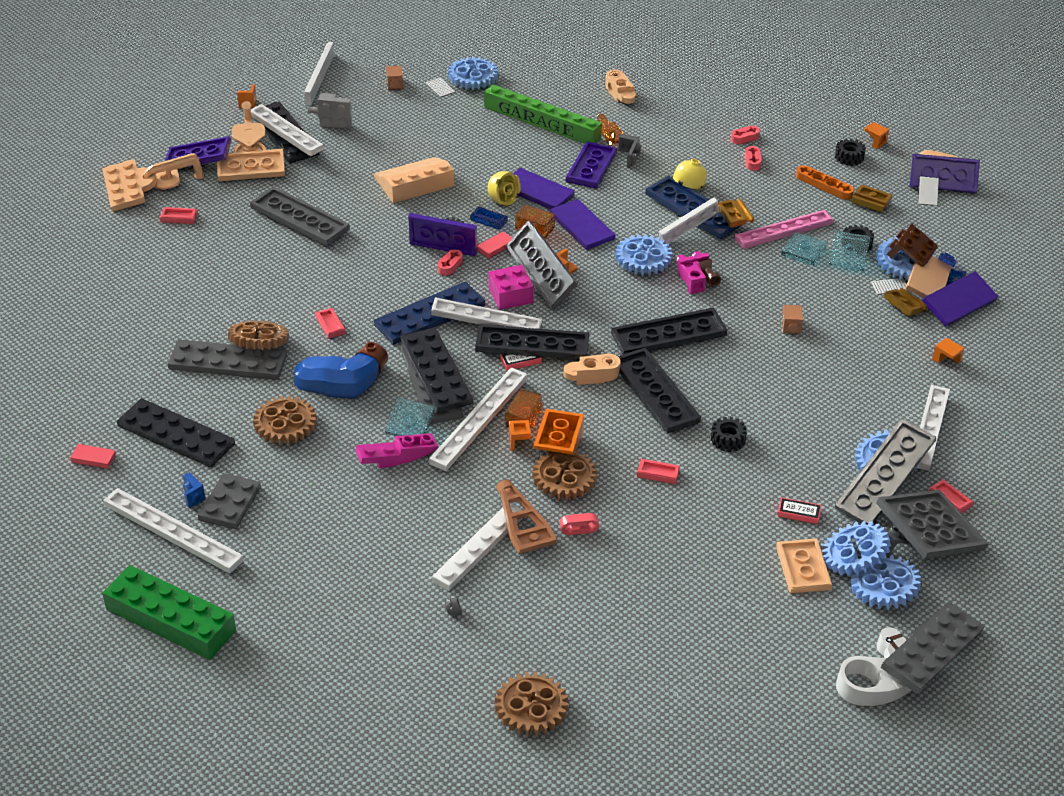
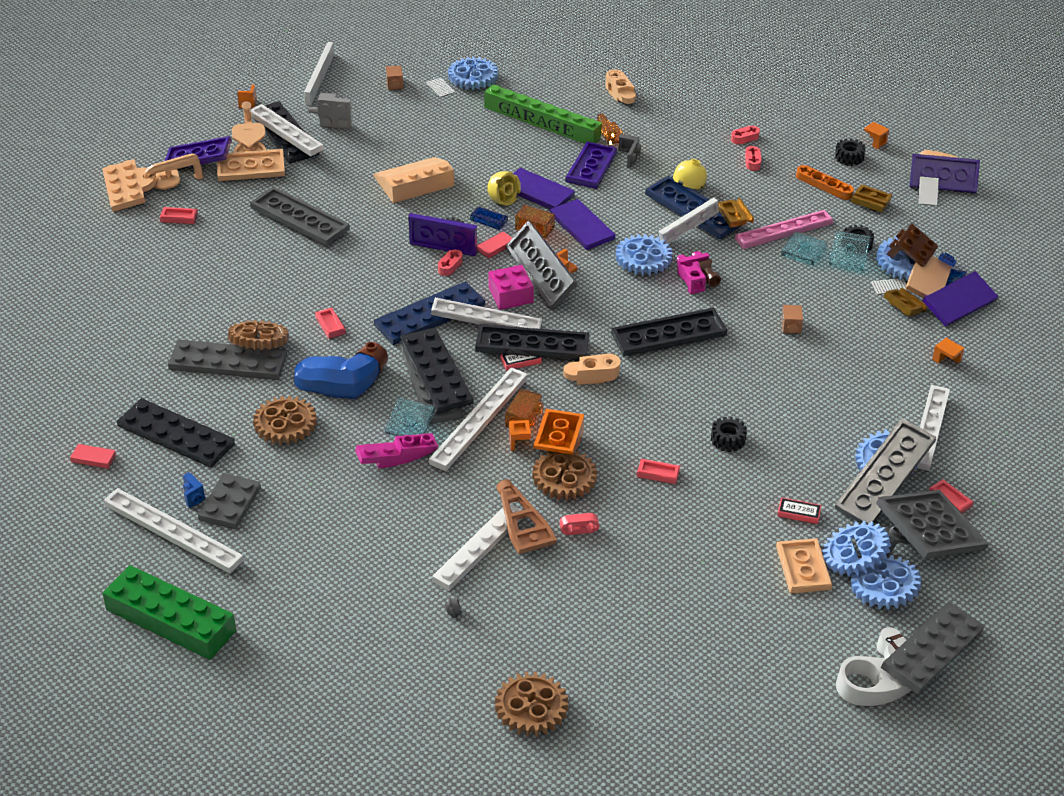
black plate [618,348,701,434] -> none

